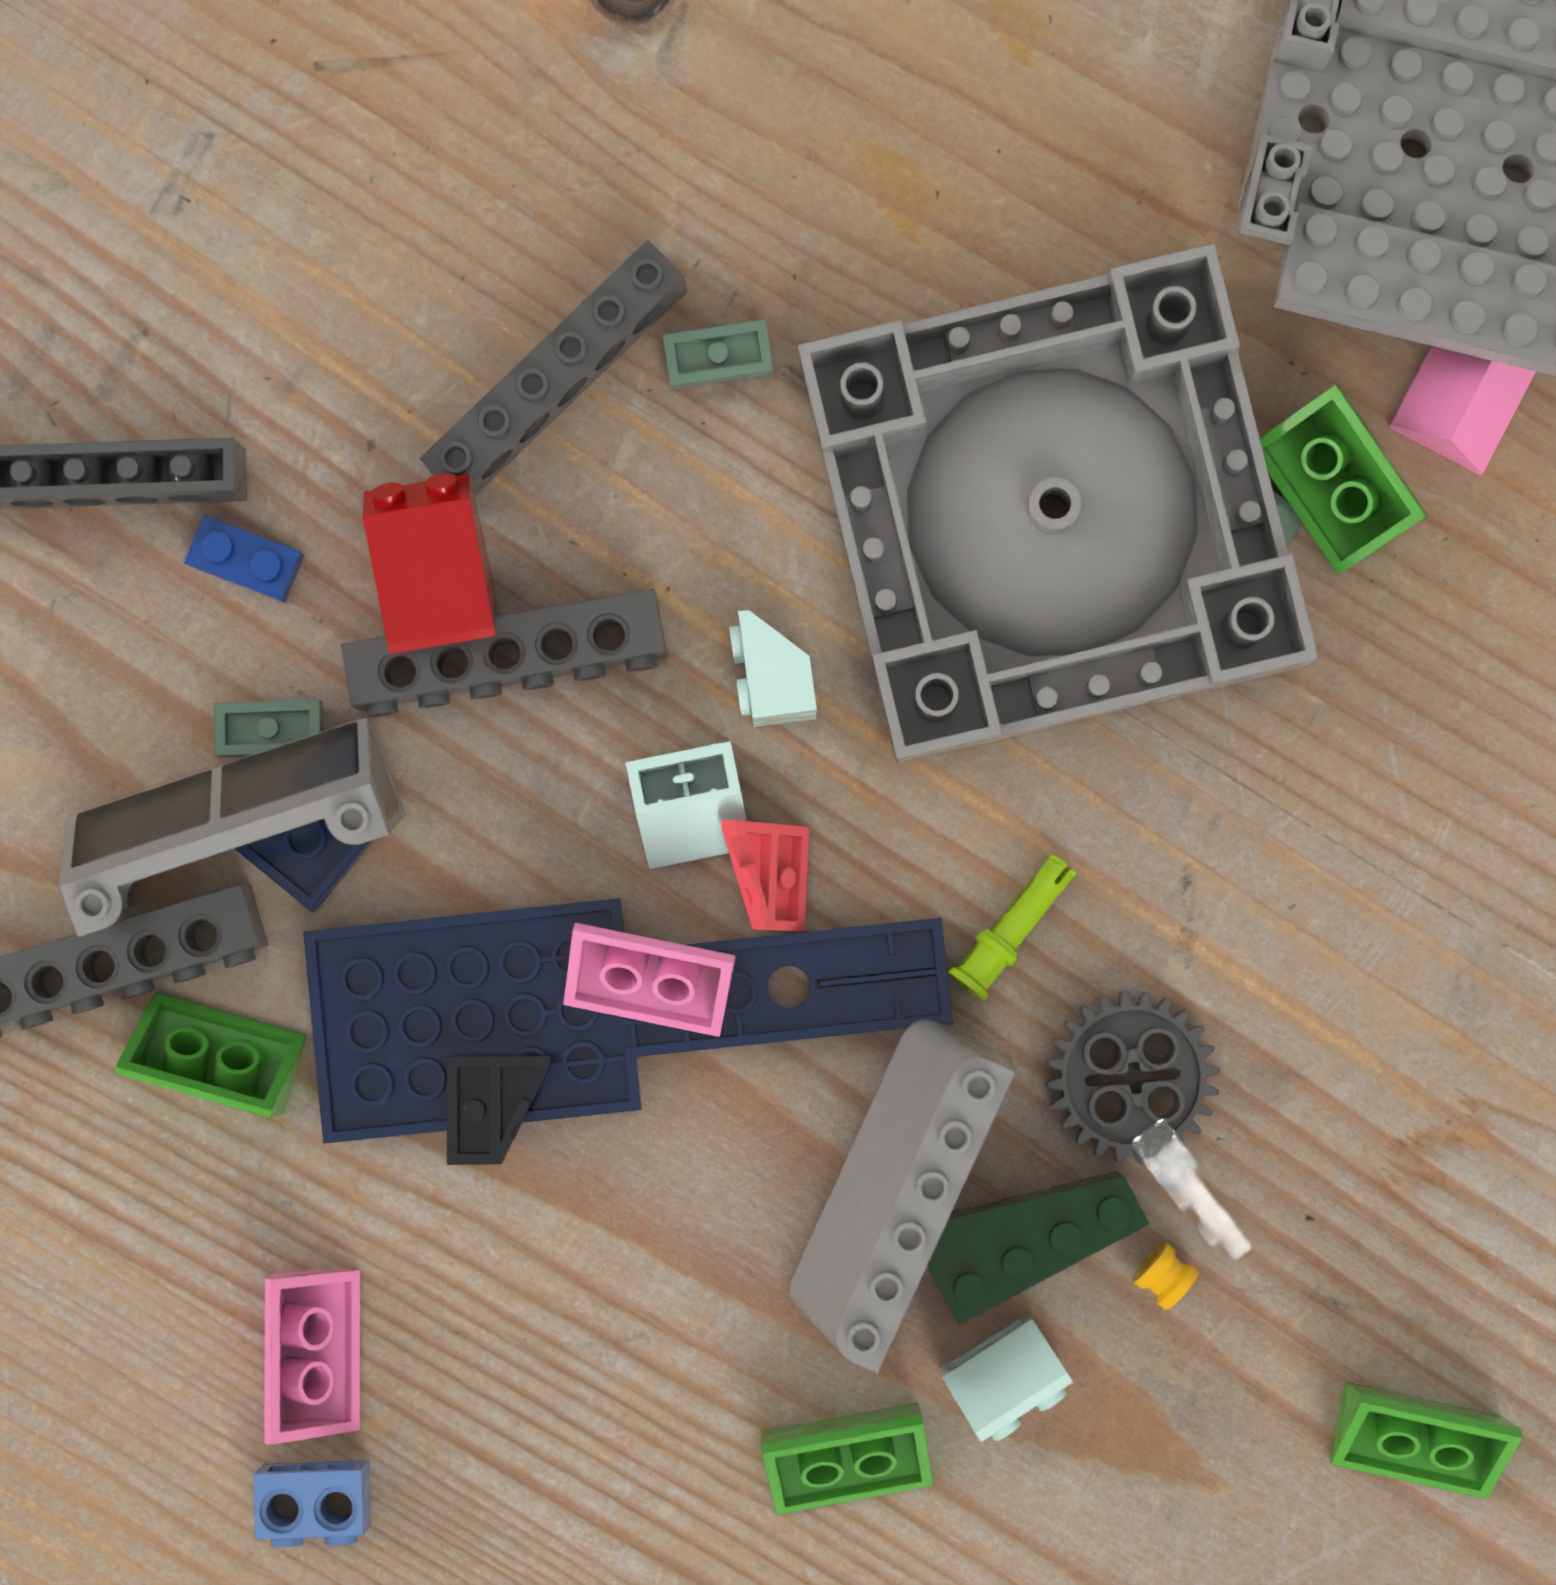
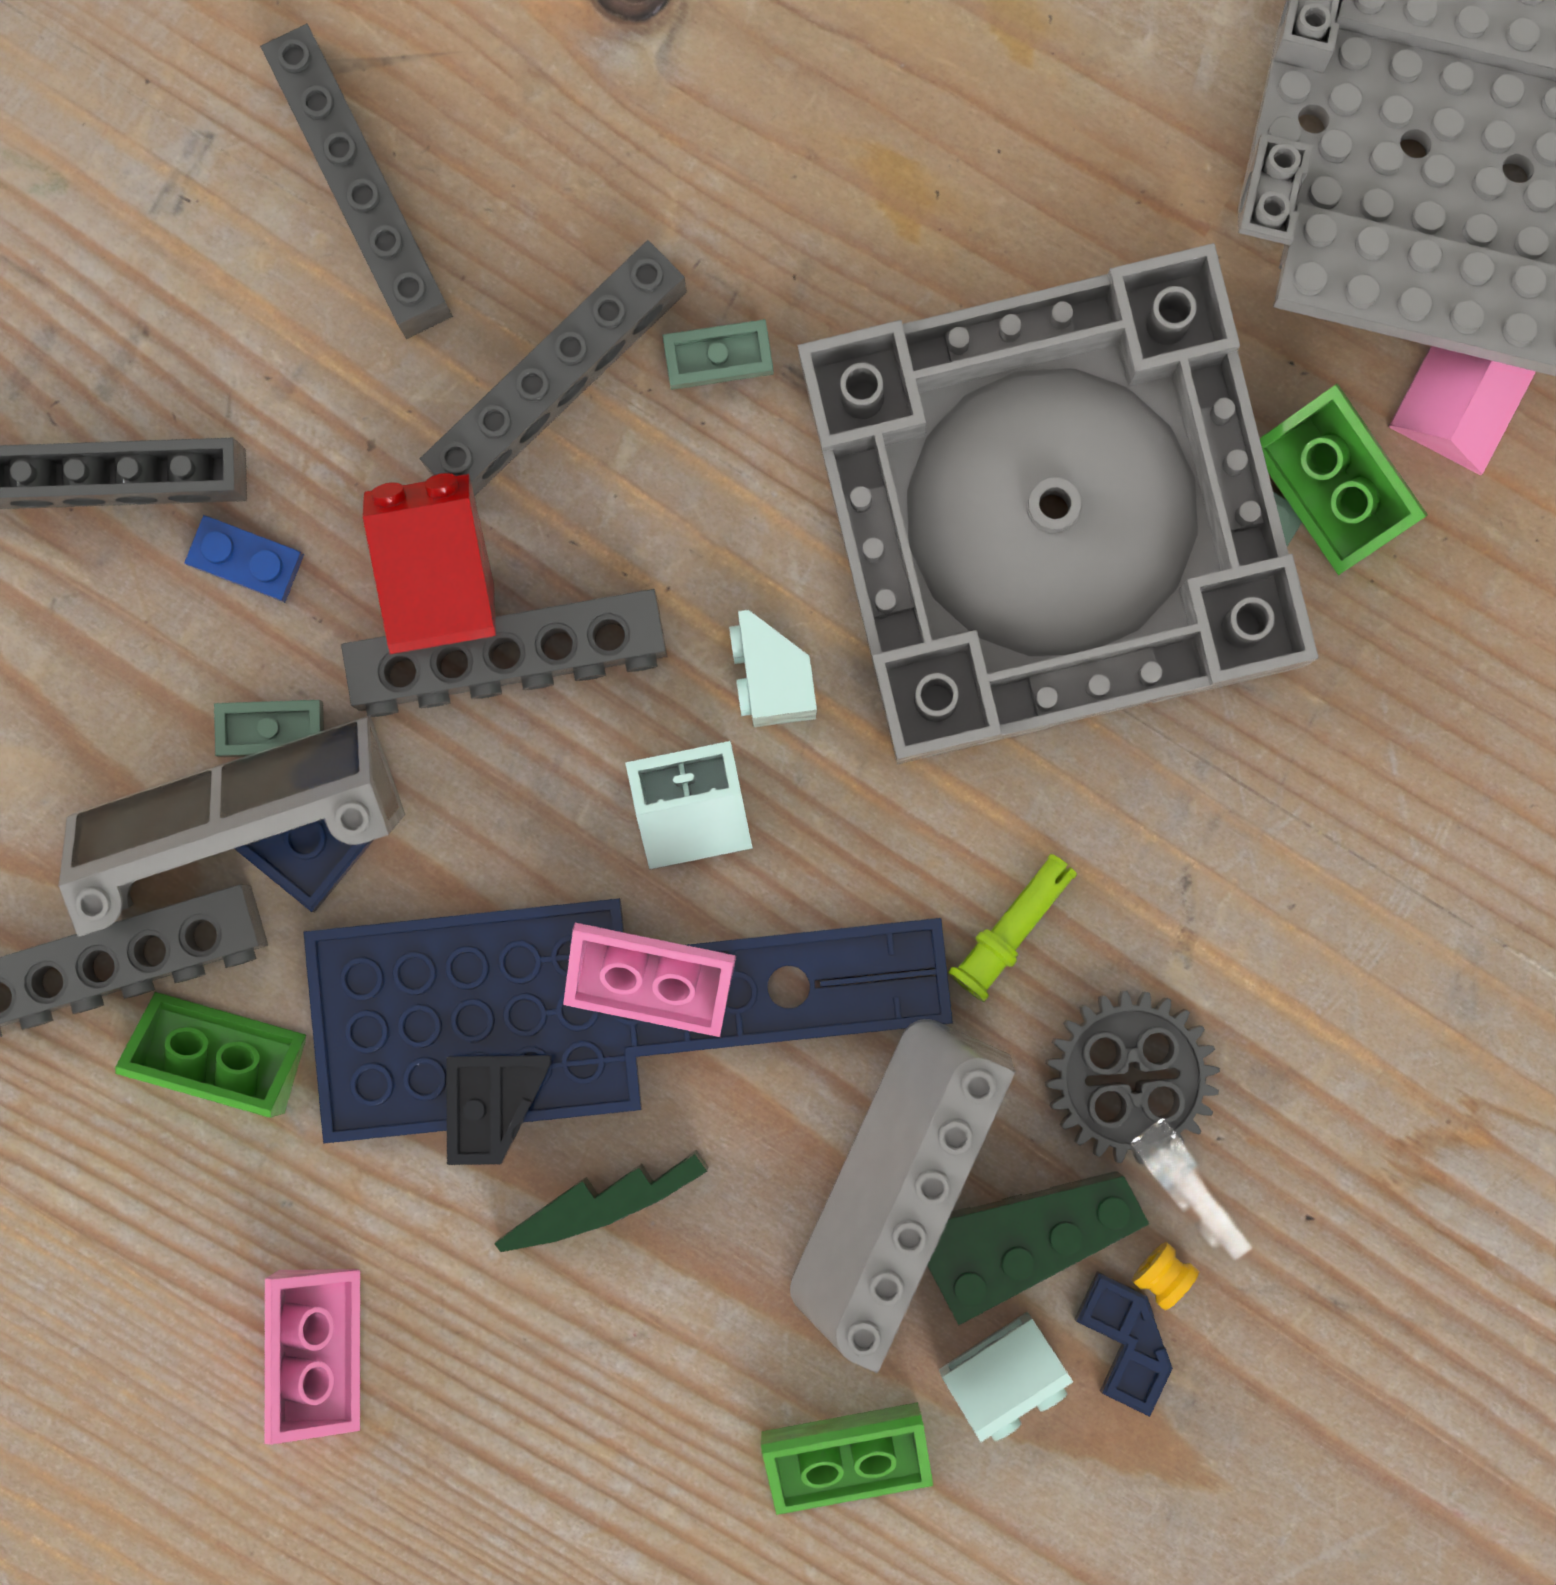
medium blue brick [253,1460,371,1548] -> none
coral wing [721,820,810,932] -> none
bright green slope [1330,1382,1522,1499] -> none
none -> dark grey brick [260,23,453,339]
none -> dark green slope [494,1150,709,1252]
none -> dark blue tile [1075,1271,1173,1417]

